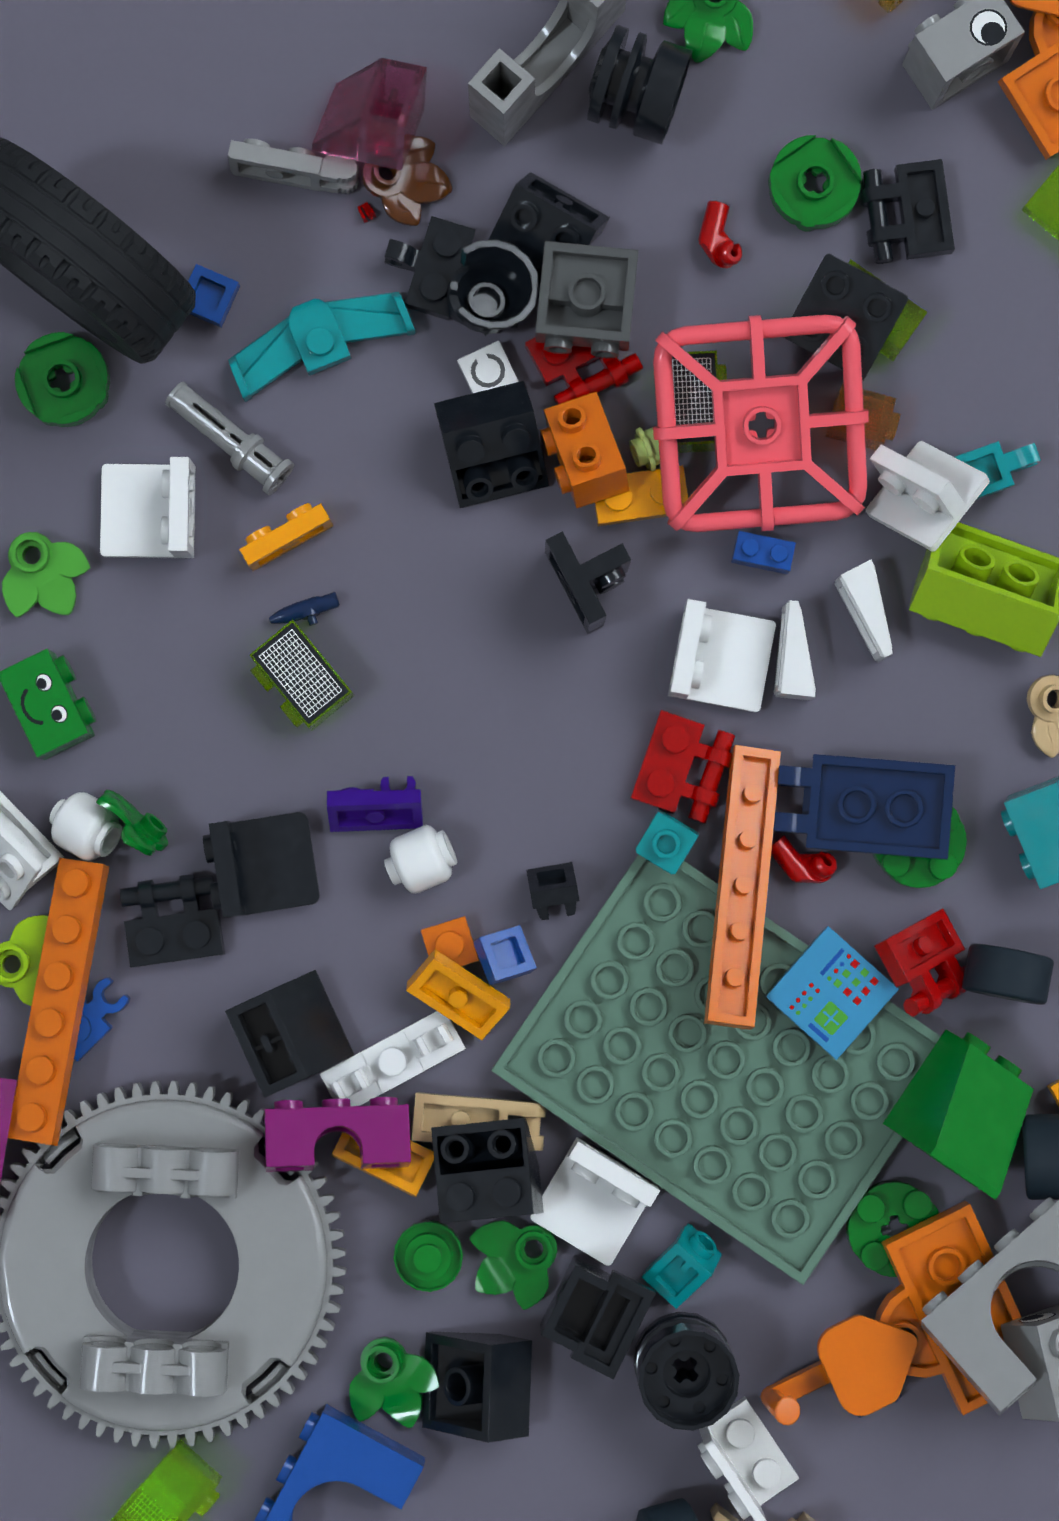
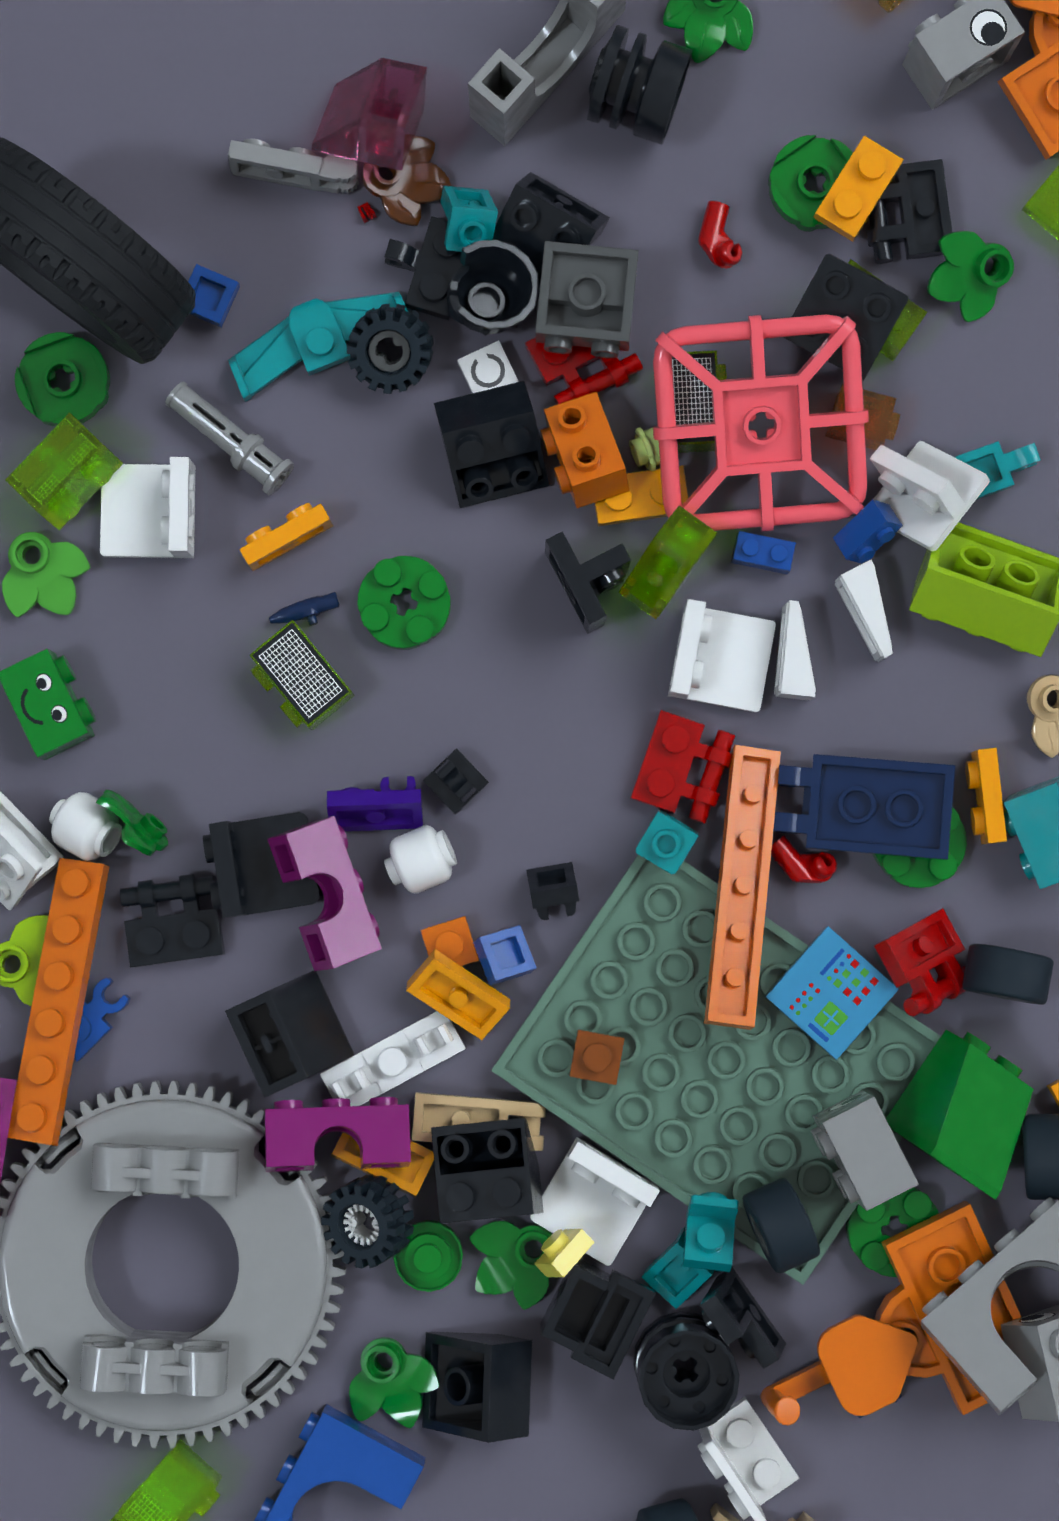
none -> clear neon green brick [5,412,123,530]
none -> arch [267,816,382,971]
none -> black bush [321,1175,414,1269]
none -> black bush [347,303,434,394]
none -> green plate [357,556,451,650]
none -> black tile [423,748,489,815]
none -> teal bracket [440,185,498,252]
none -> light yellow plate [534,1229,595,1277]
none -> dark orange plate [569,1029,625,1085]
none -> clear neon green brick [618,506,717,619]
none -> teal bracket [683,1192,739,1272]
none -> black plate [700,1267,786,1369]
none -> black wheel [742,1178,820,1273]
none -> light grey brick [810,1091,919,1211]
none -> light orange plate [814,136,904,242]
none -> blue piece [833,499,903,564]
none -> green plate [927,231,1014,322]
none -> light orange plate [965,748,1007,845]

